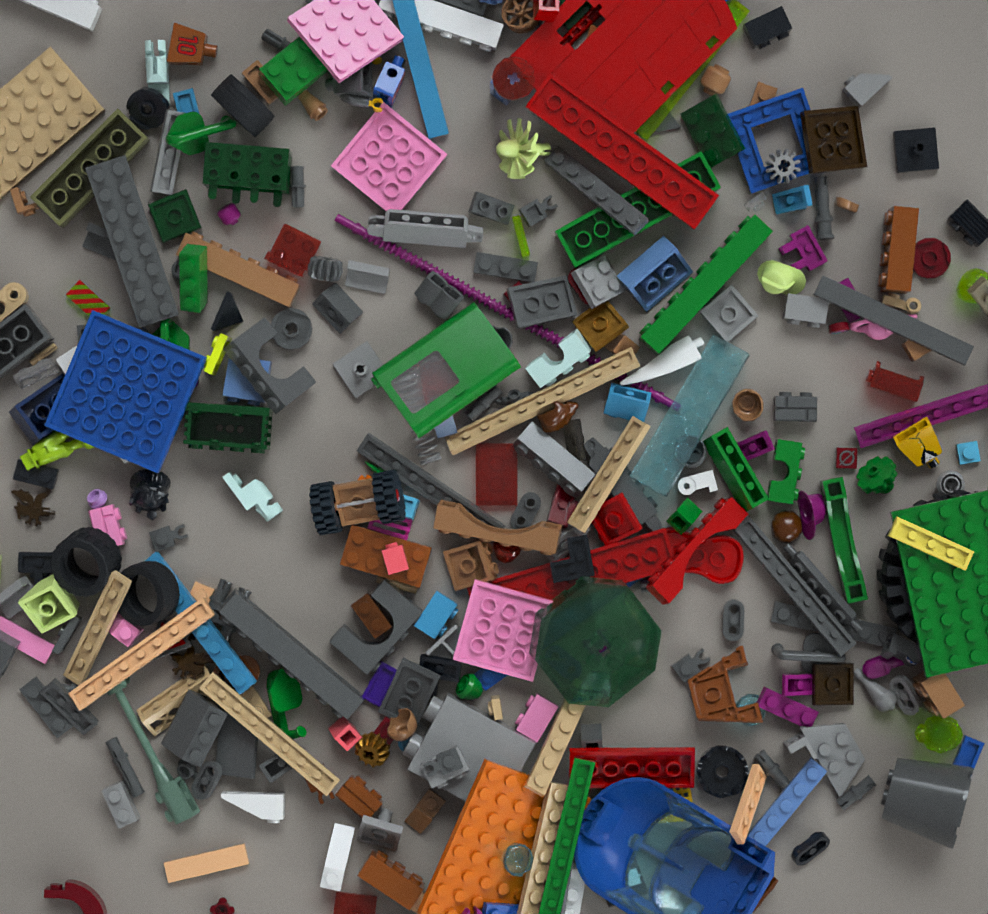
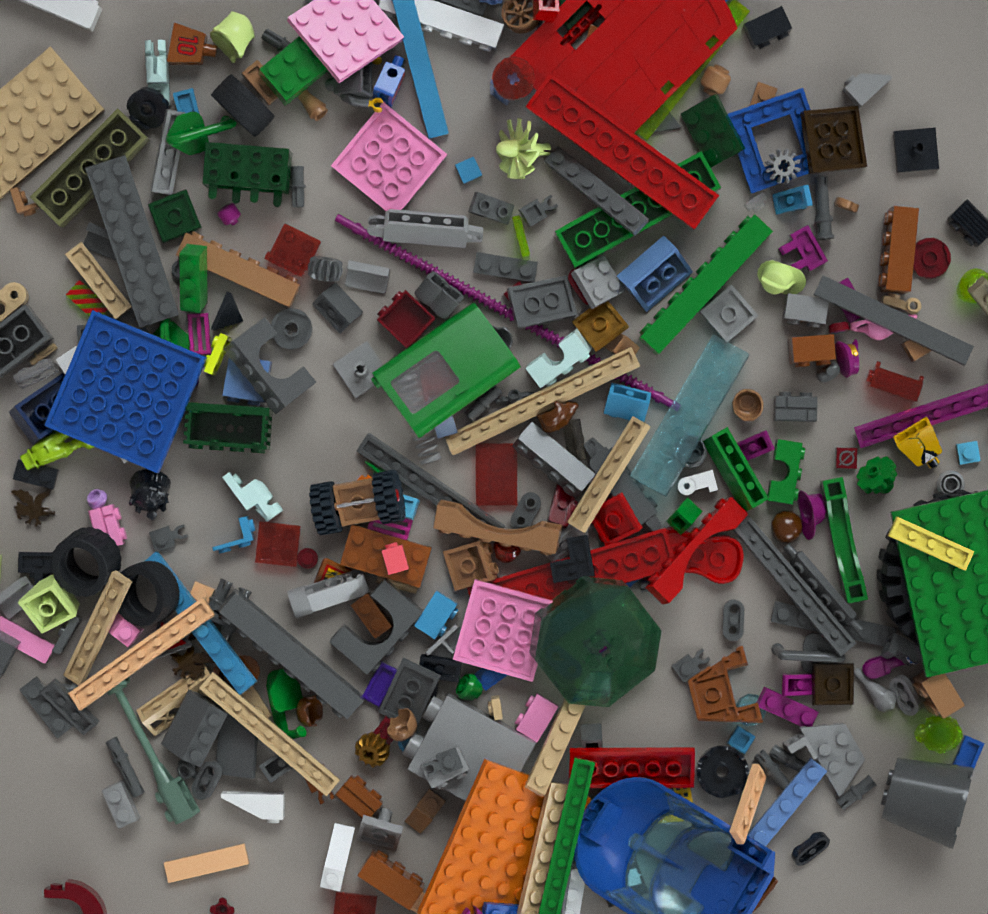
coral brick [328,716,362,751] -> none
clear light blue hair [501,843,533,877] -> none
white piece [620,335,704,386] -> none
none -> tan plate [65,242,132,320]
none -> dark pink tile [187,313,212,355]
none -> yellowish green piece [210,11,255,63]
none -> dark azure bracket [212,516,256,554]
none -> clear red plate [255,521,301,567]
none -> light grey beam [287,569,369,618]
none -> reddish brown hair [296,695,323,727]
none -> dark red plate [297,548,318,569]
none -> piece [314,558,352,583]
none -> dark red piece [377,290,436,348]
none -> dark azure tile [455,156,482,184]
none -> dark azure tile [727,725,756,754]
none -> dark grey pin [769,744,806,772]
none -> dark orange brick [788,334,836,368]
none -> dark grey piece [816,362,840,382]
none -> magenta piece [835,339,860,378]

